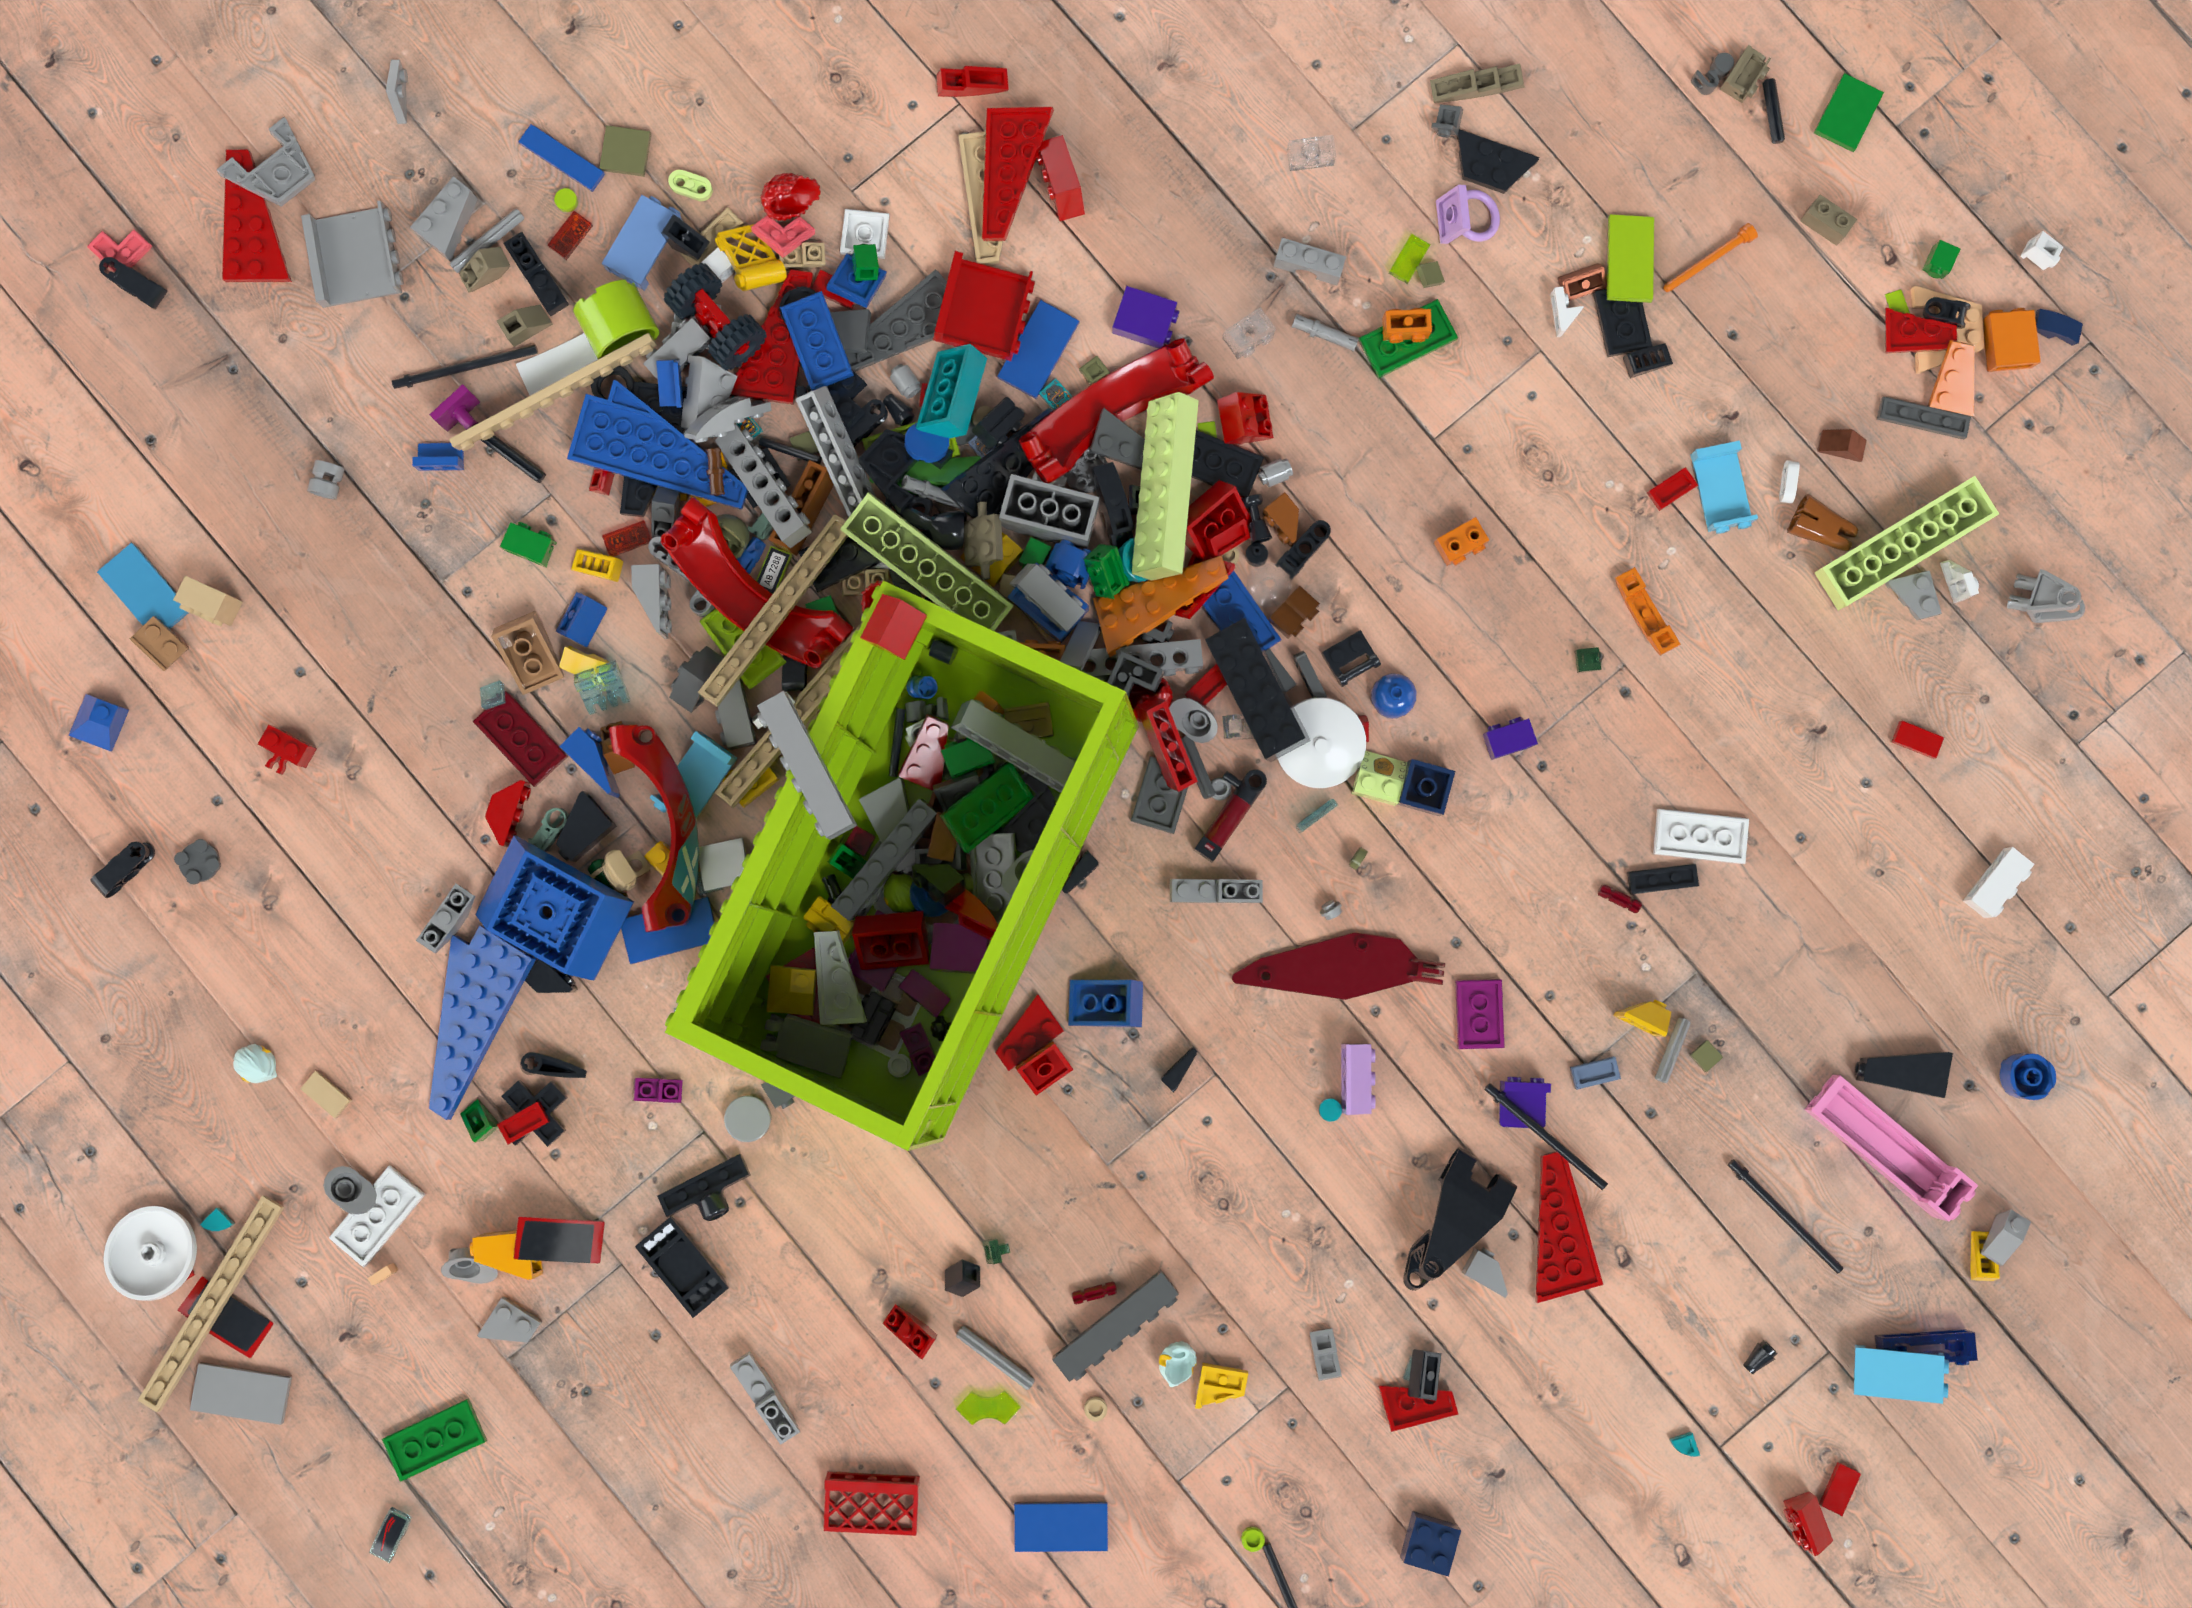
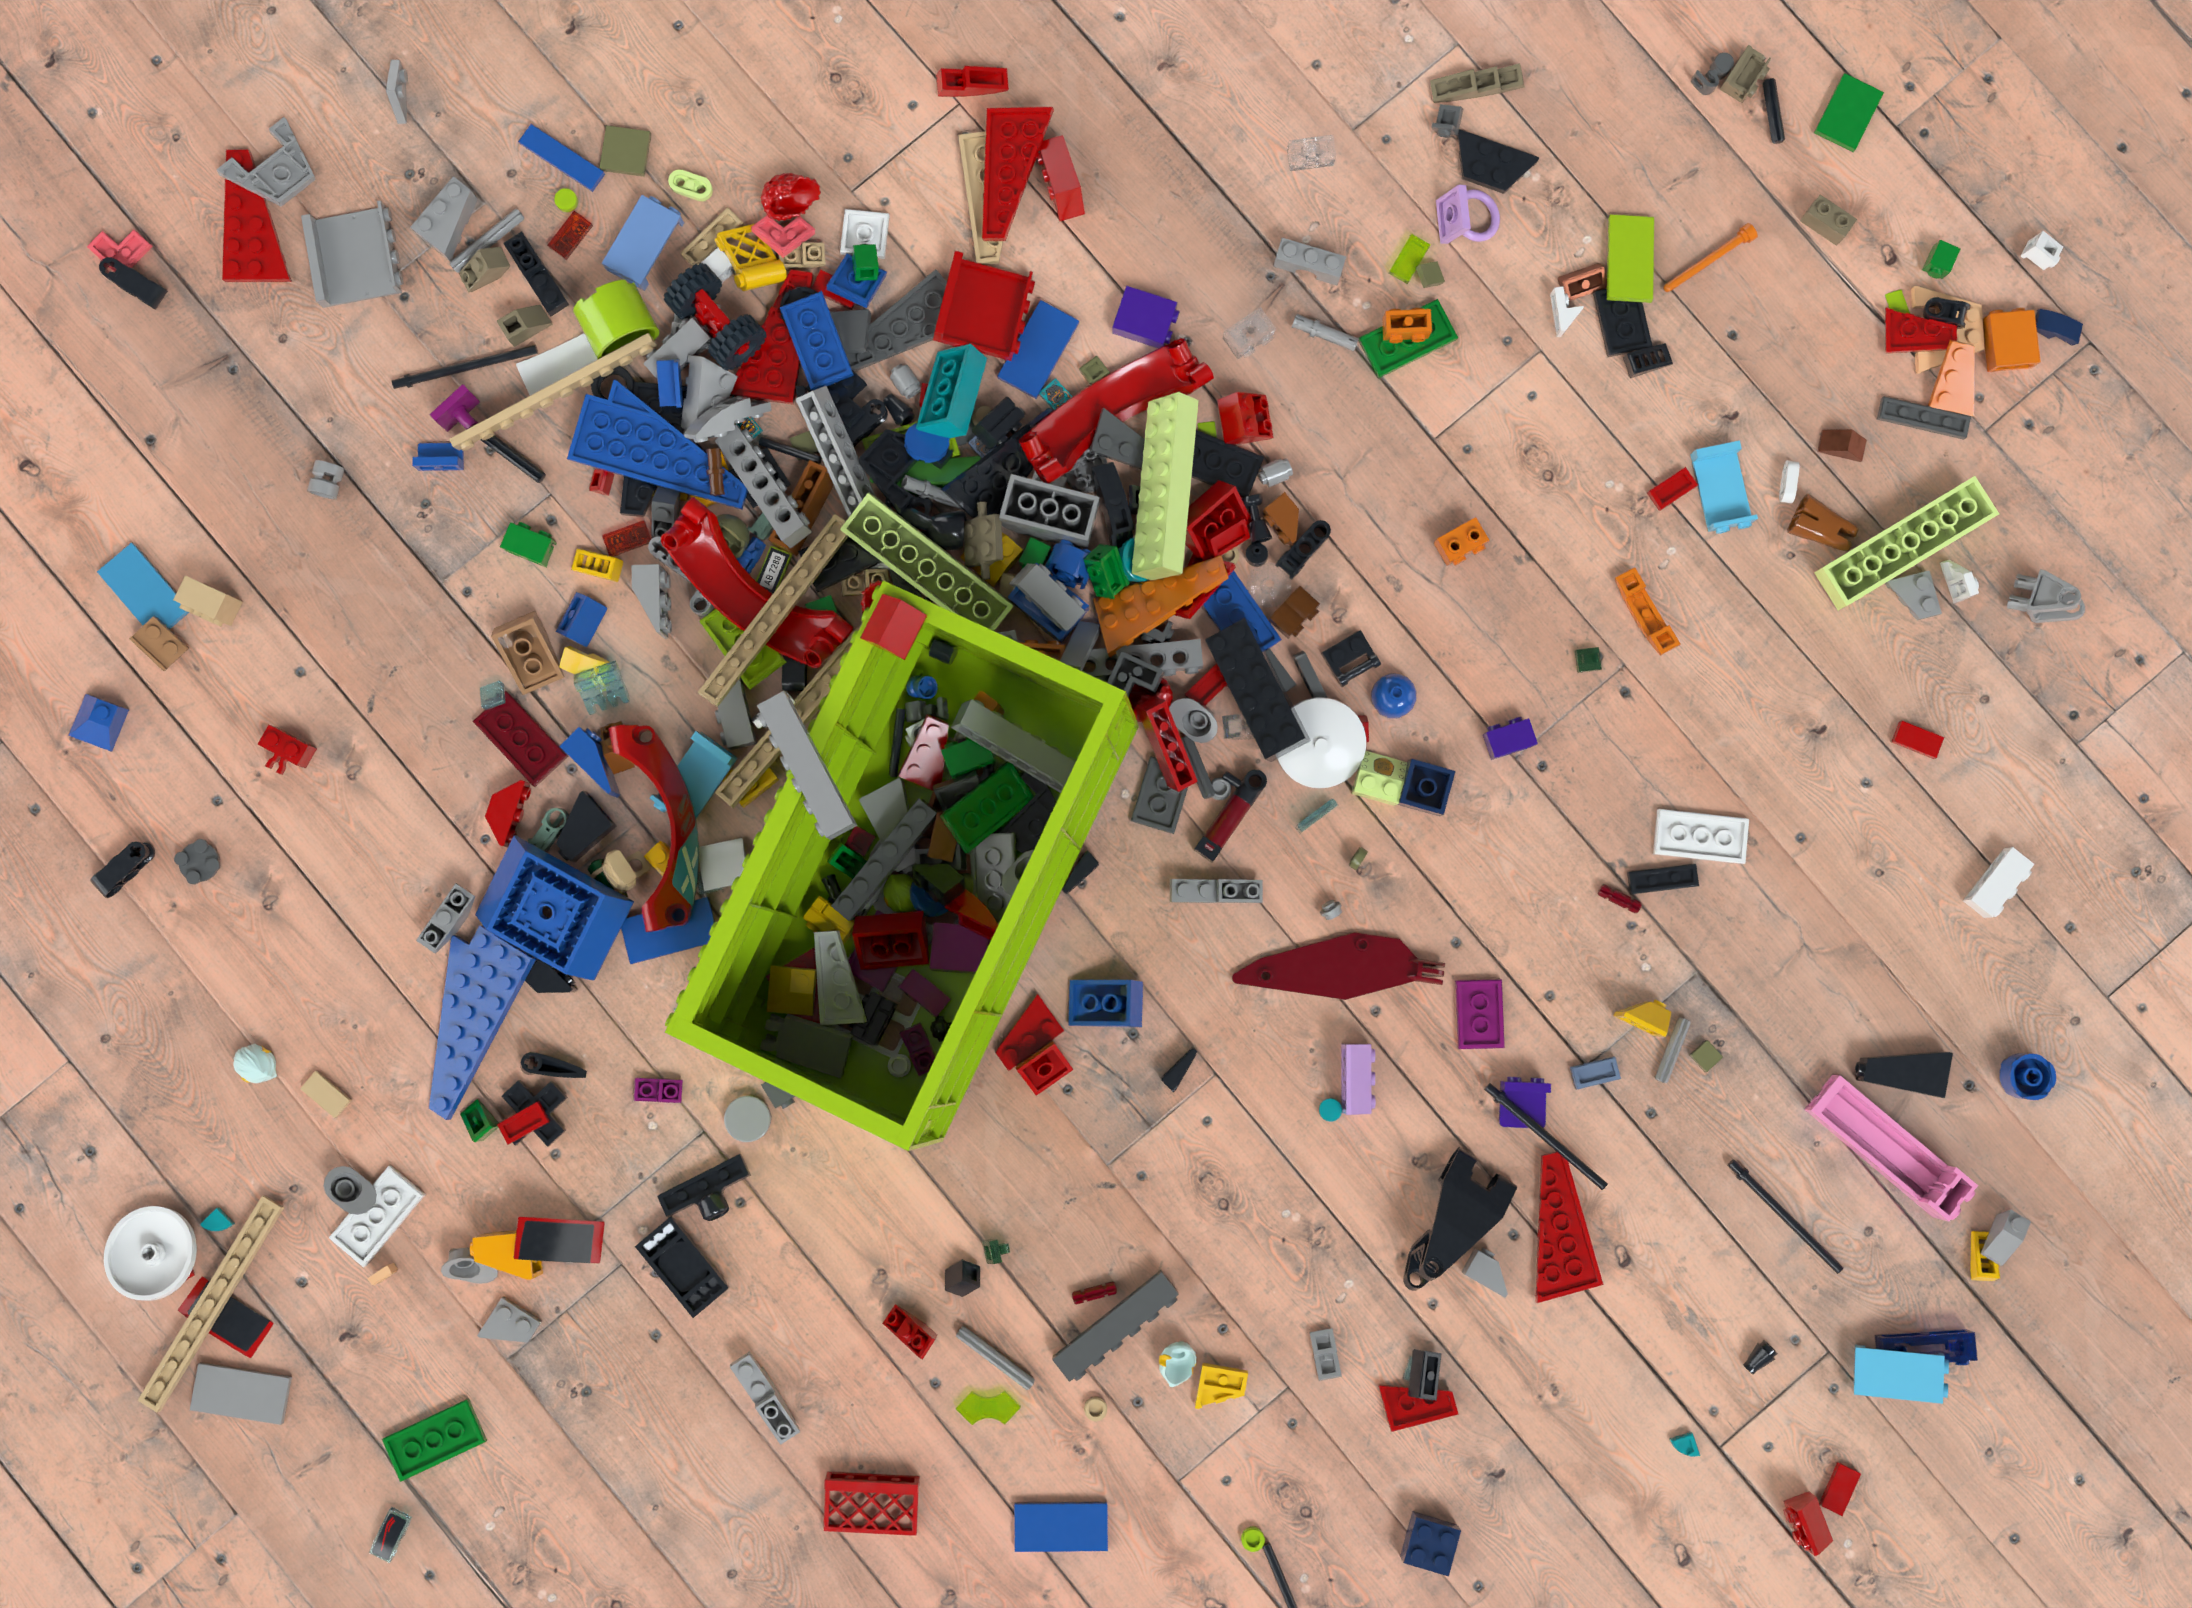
black slope [661,214,710,260] -> none
dark grey brick [669,646,724,713] -> none
medium nougat plate [1004,702,1054,738] -> none

